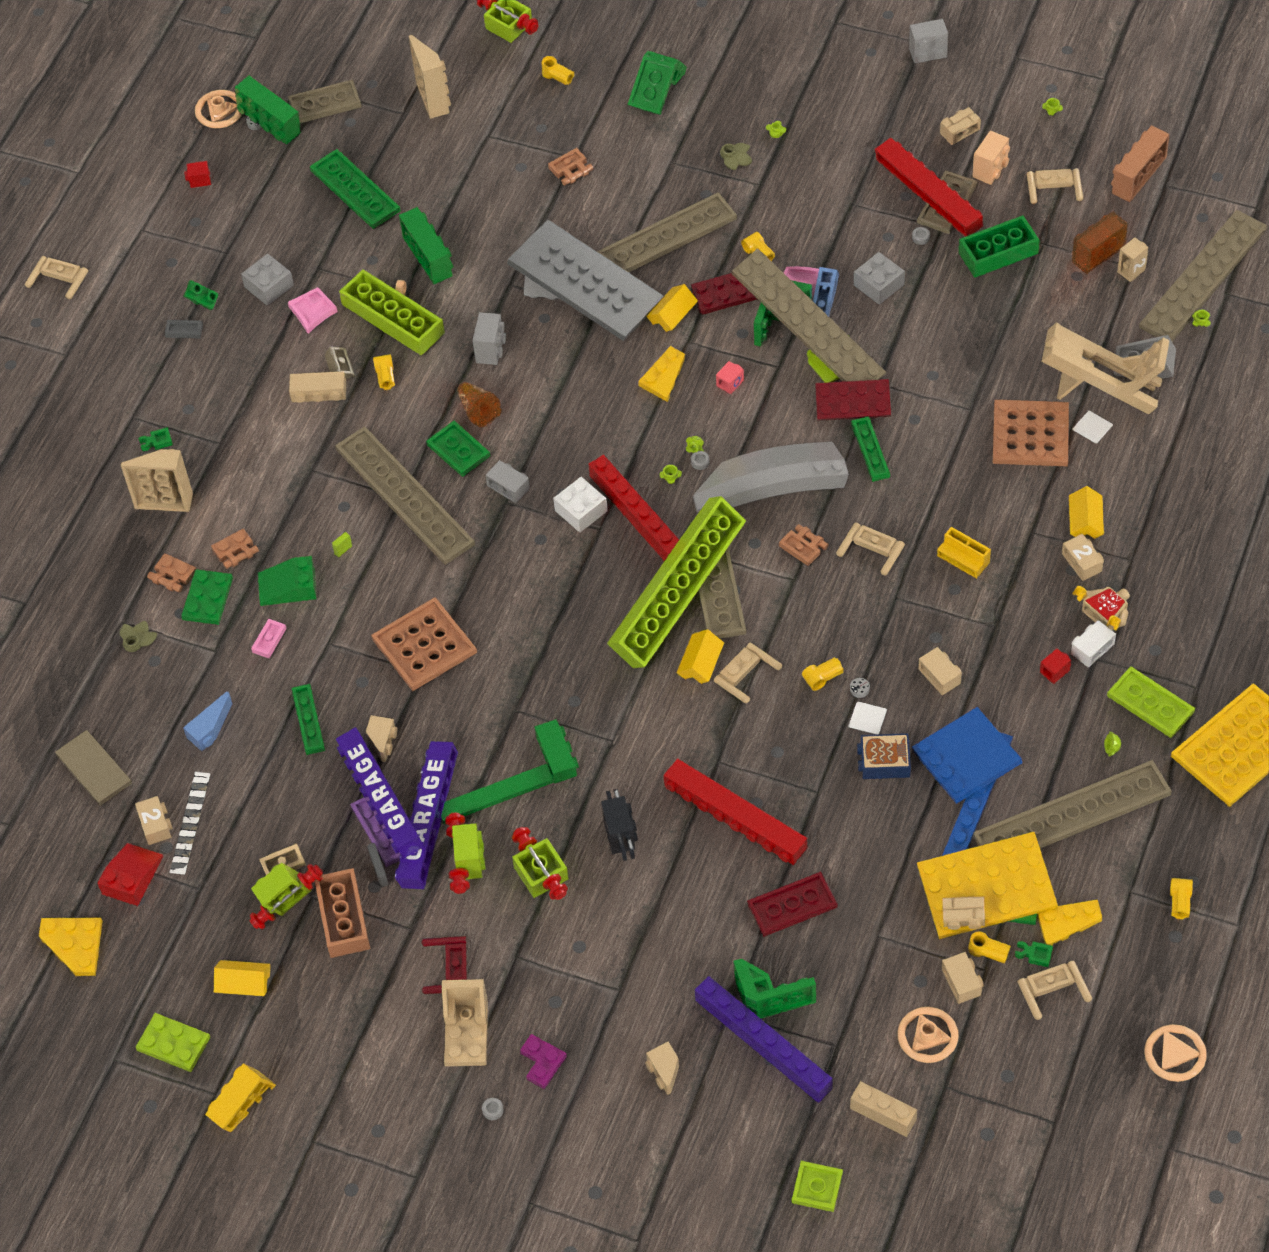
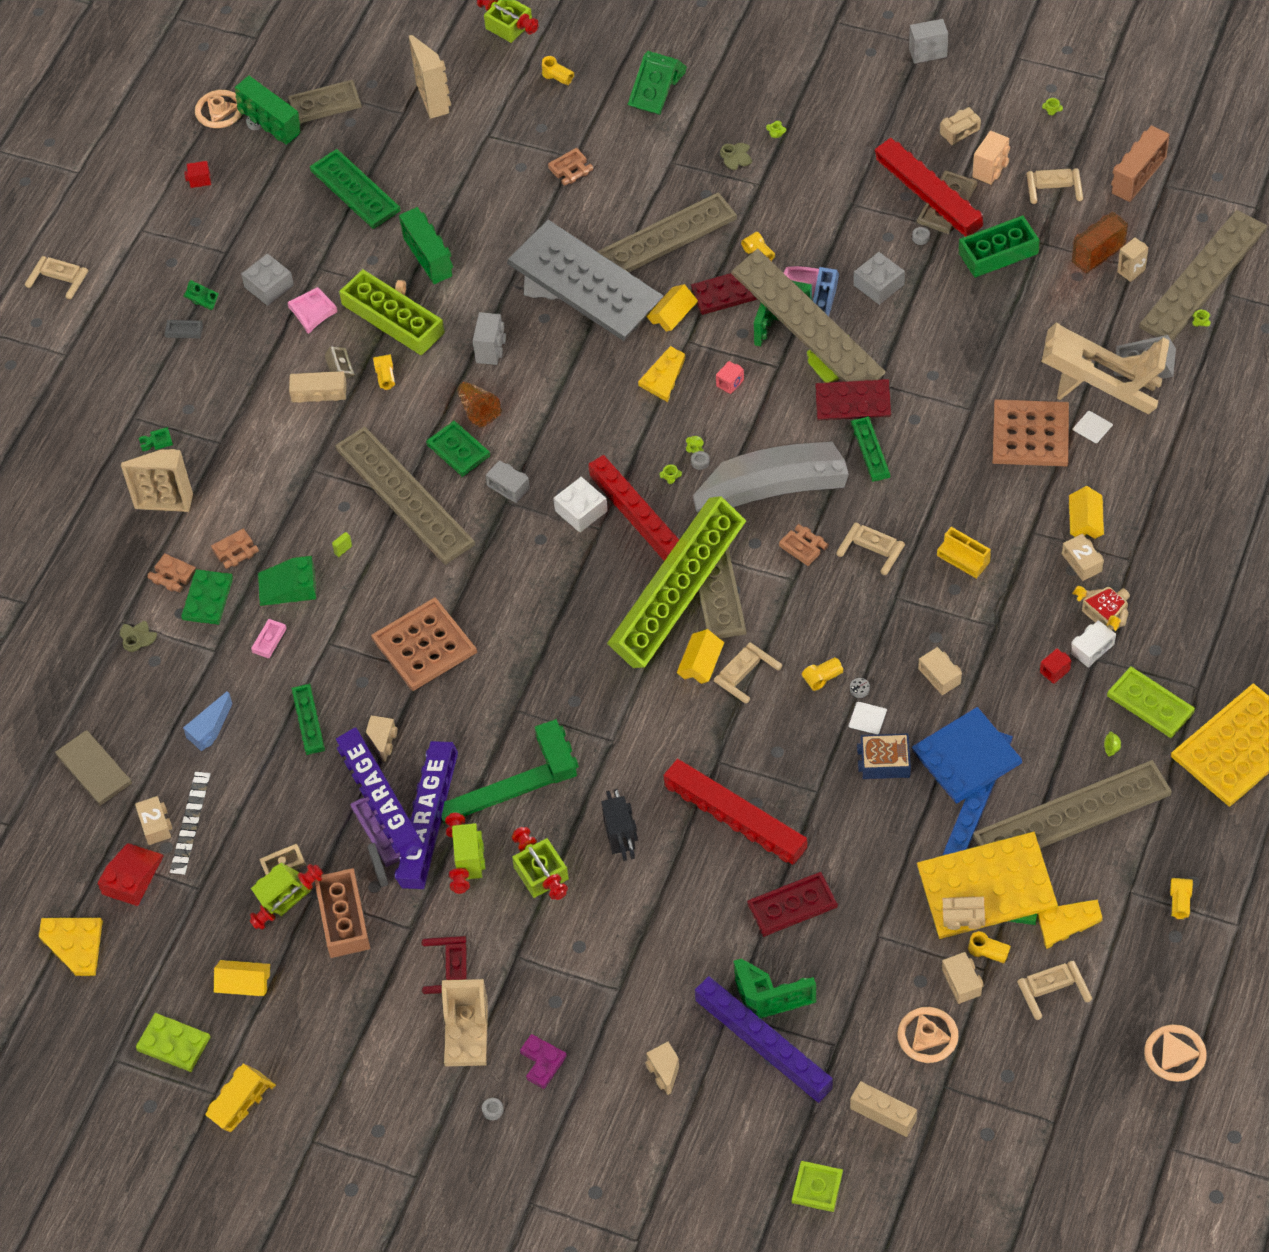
green plate [1015,941,1053,967] -> none

